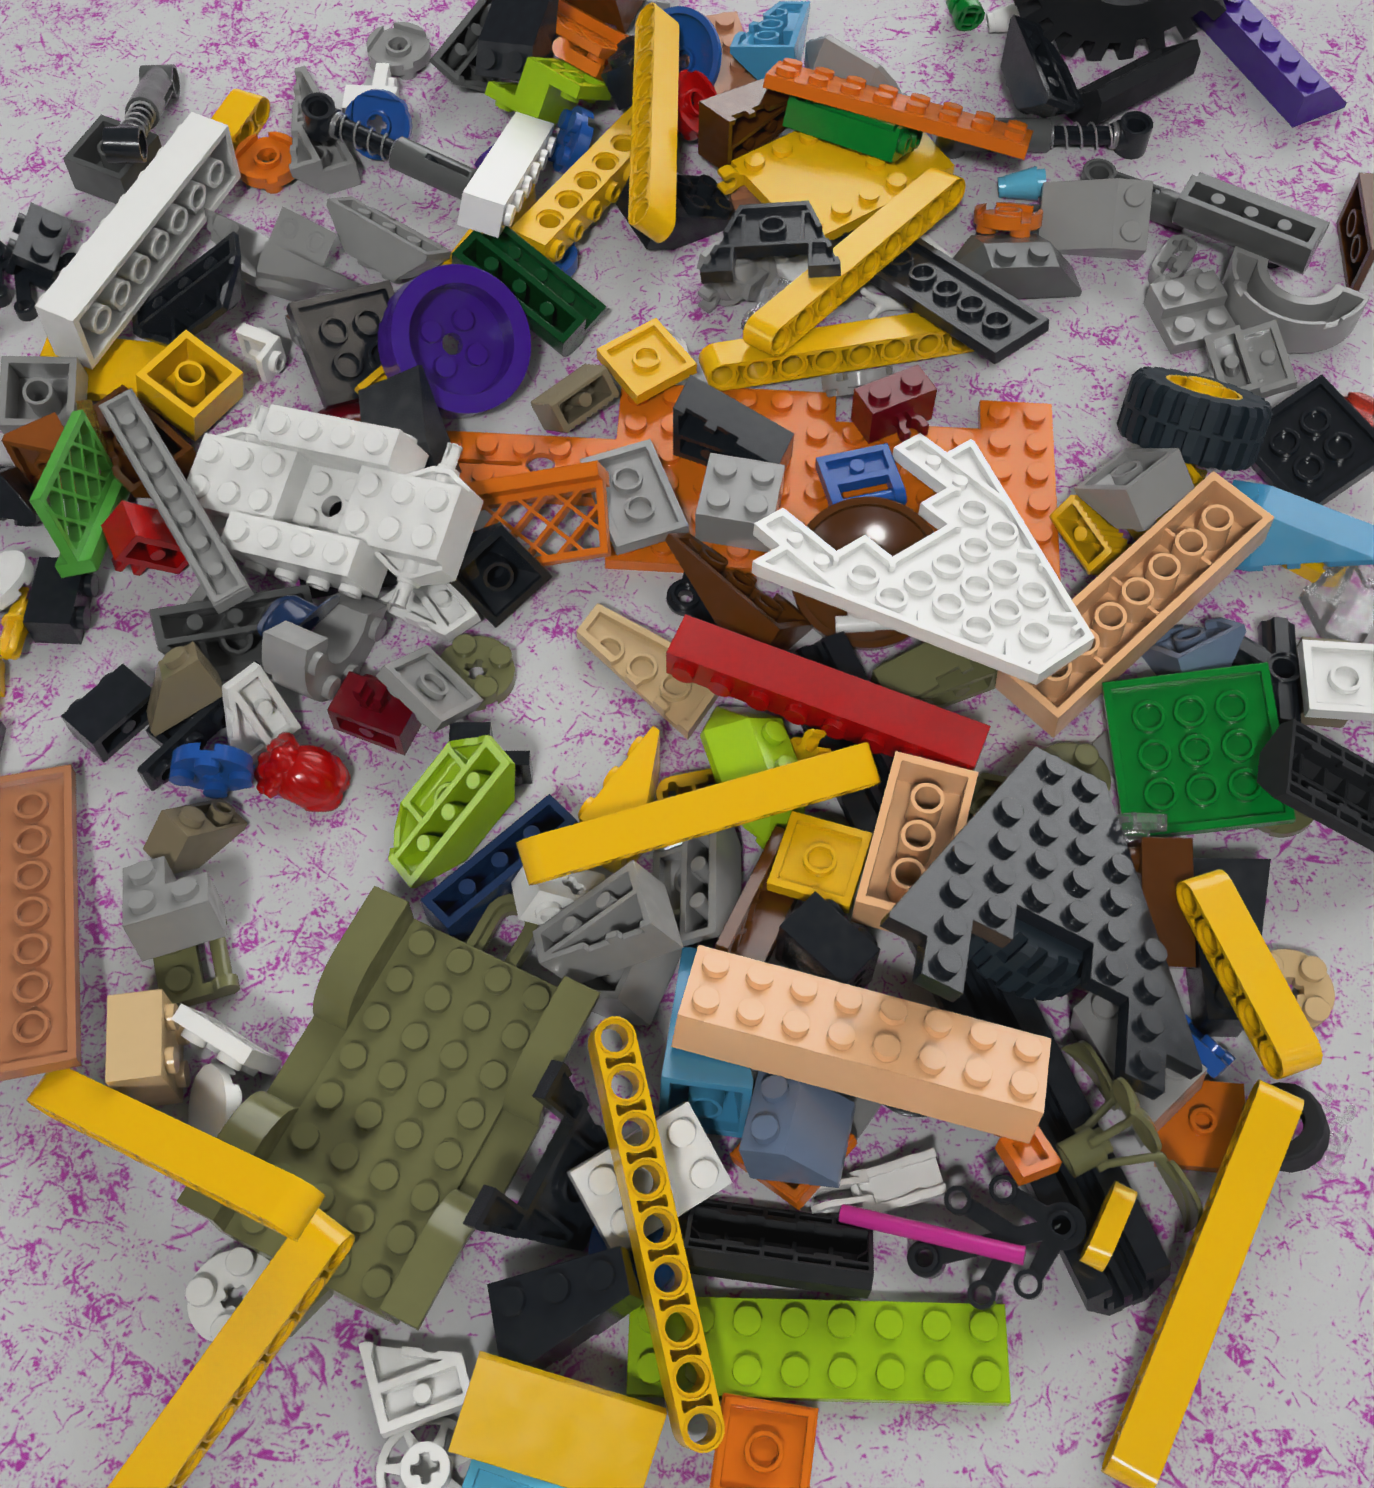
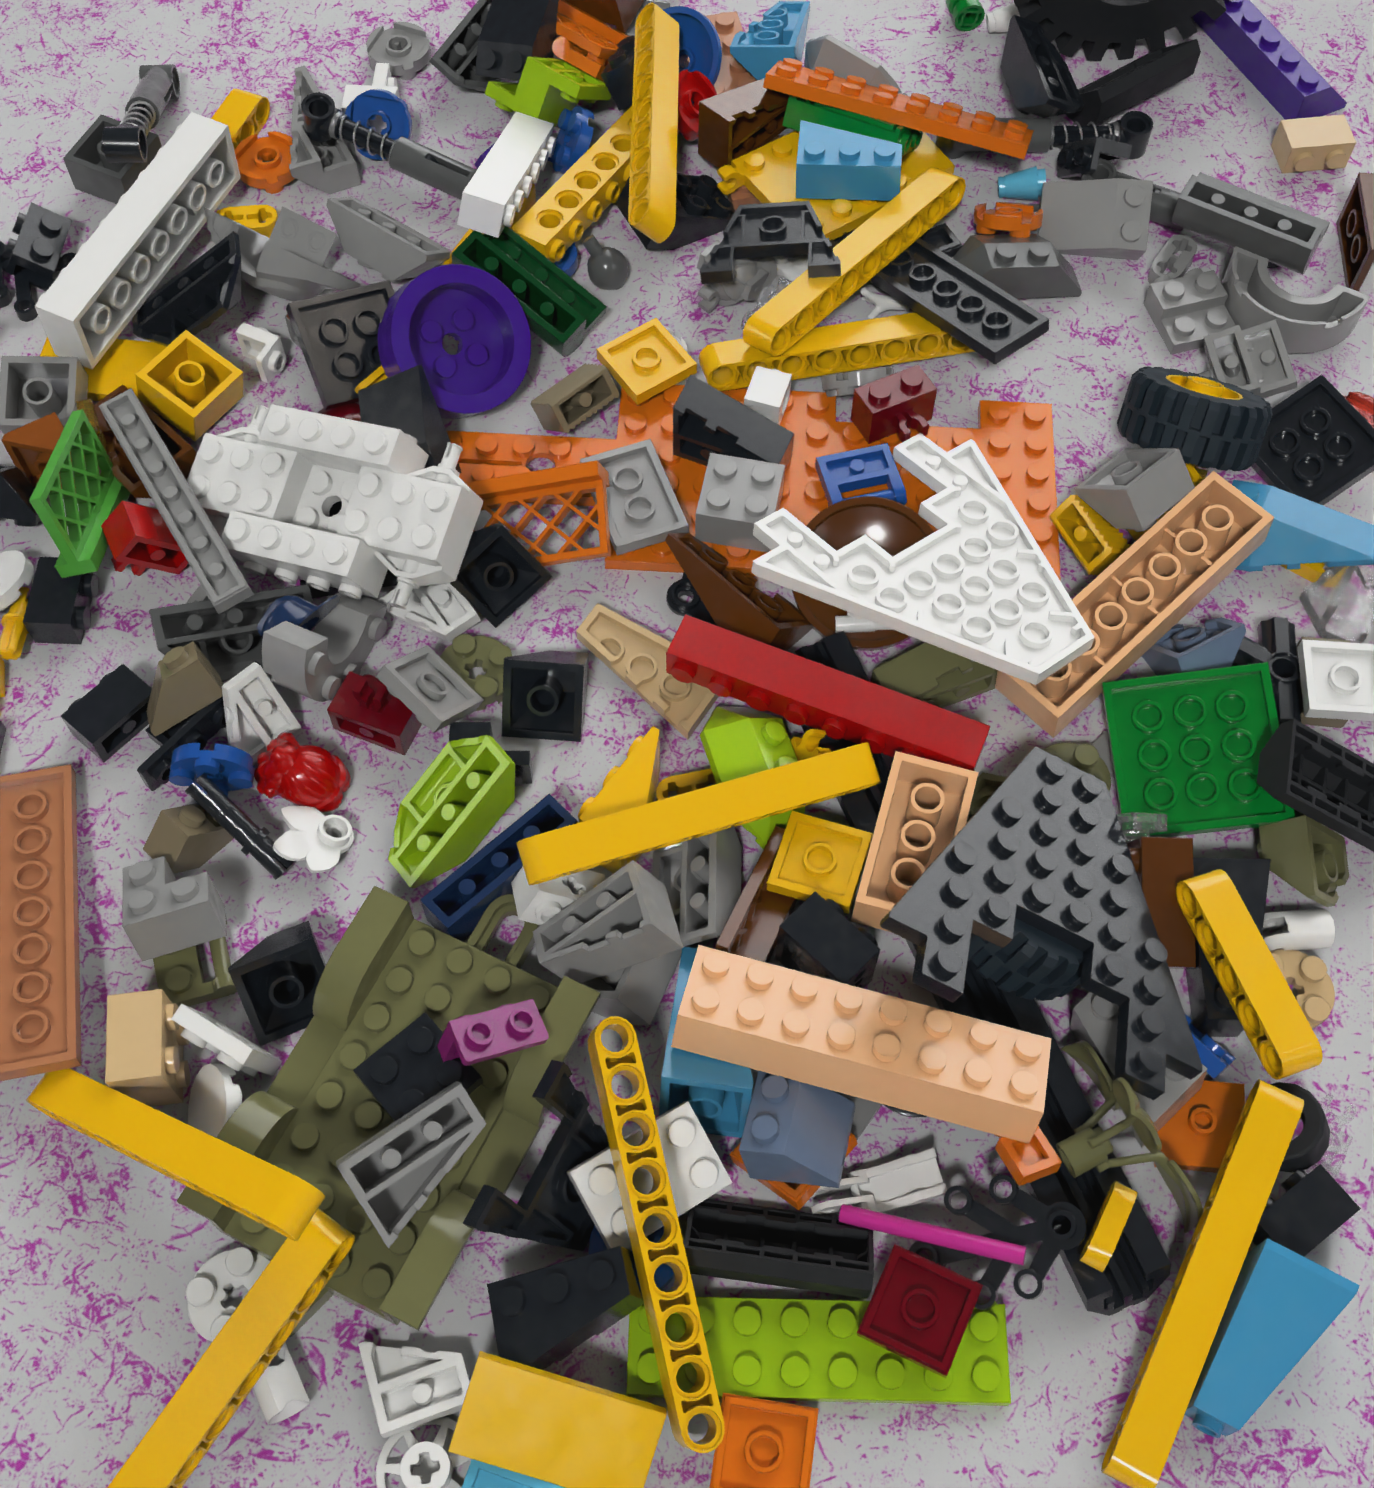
none -> black pin [185,773,295,880]
none -> yellow beam [216,205,278,238]
none -> black slope [228,920,326,1046]
none -> white piece [253,1343,310,1425]
none -> white plate [273,806,354,873]
none -> light grey wedge [336,1081,486,1249]
none -> black plate [353,1012,483,1122]
none -> magenta bracket [437,999,549,1066]
none -> black slope [501,651,589,742]
none -> dark grey piece [582,235,628,290]
none -> white brick [744,366,792,425]
none -> dark azure wedge [796,120,902,201]
none -> dark red plate [857,1244,983,1378]
none -> black tile [920,223,963,258]
none -> black bracket [1057,134,1132,179]
none -> dark azure slope [1185,1238,1360,1438]
none -> black brick [1252,1164,1361,1257]
none -> olive slope [1257,815,1349,907]
none -> white piece [1263,908,1335,952]
none -> tan brick [1271,114,1356,174]

